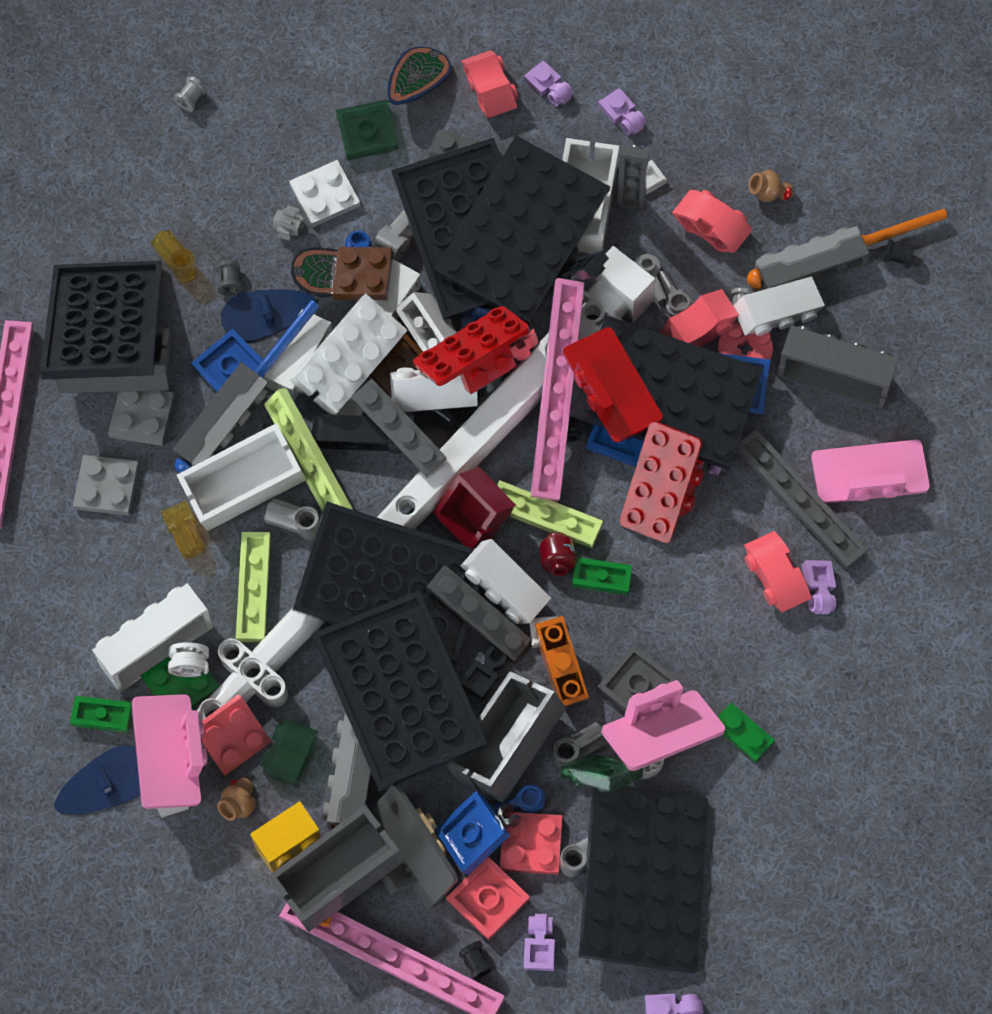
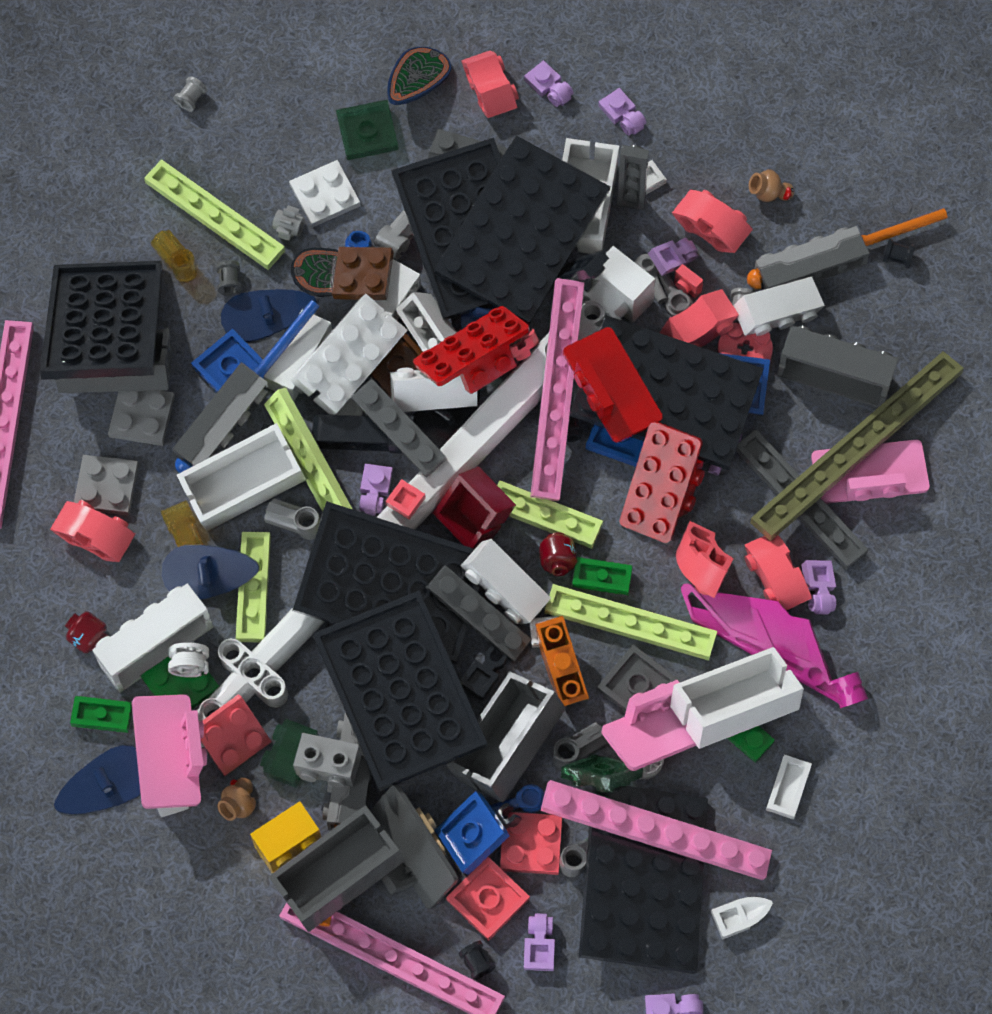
none -> coral brick [50,500,135,562]
none -> dark red head [65,611,109,654]
none -> yellowish green plate [144,159,285,270]
none -> dark blue shield [162,545,260,600]
none -> light grey brick [293,733,362,788]
none -> lavender plate [359,464,393,516]
none -> coral plate [385,479,426,520]
none -> bright pink plate [541,780,772,880]
none -> yellowish green plate [545,584,717,661]
none -> lavender plate [648,238,698,276]
none -> white piece [670,647,804,749]
none -> coral plate [674,264,703,298]
none -> coral brick [676,521,734,598]
none -> dark pink wing [681,583,868,708]
none -> white plate [711,897,773,940]
none -> olive plate [750,351,964,541]
none -> white tile [766,755,812,820]

